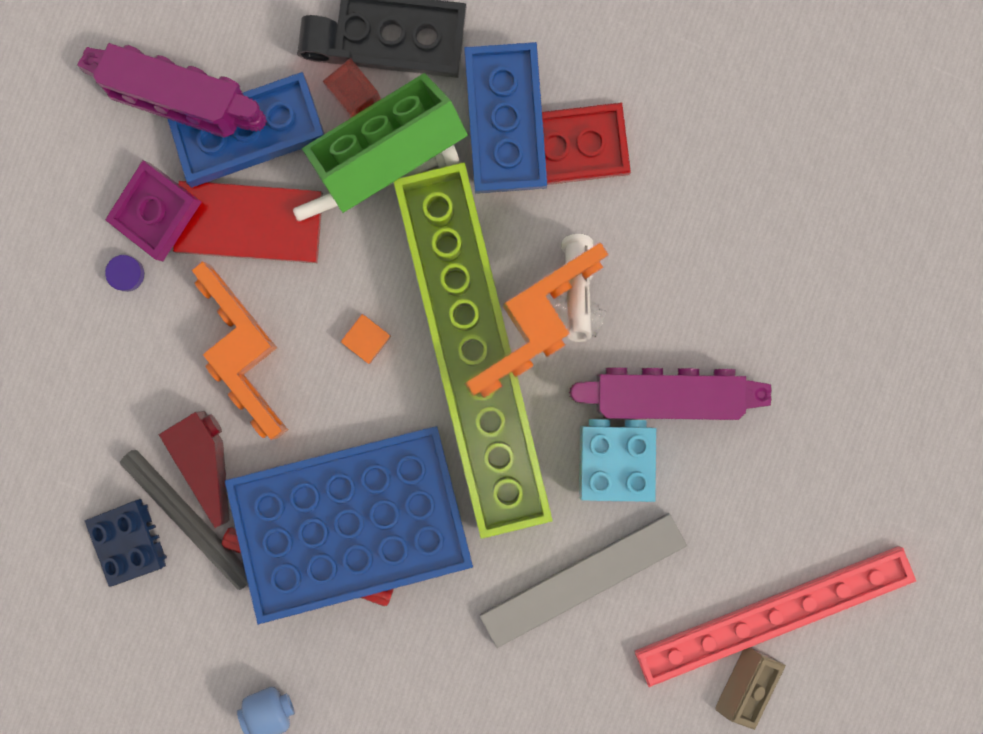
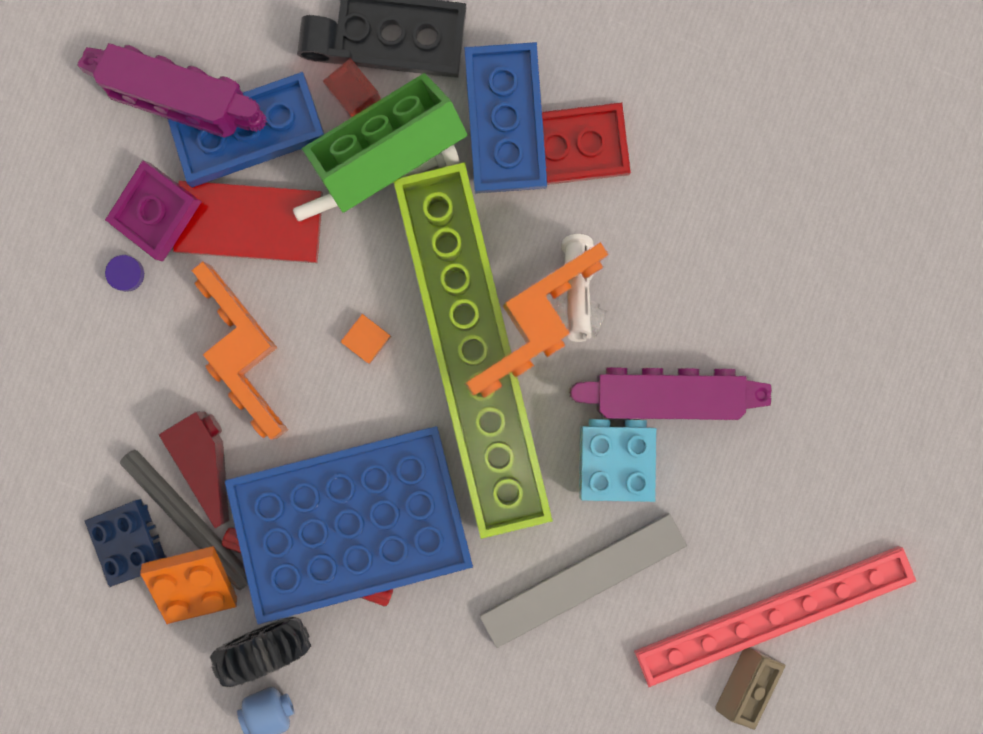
none -> orange plate [140,546,237,624]
none -> black gear [210,617,311,687]

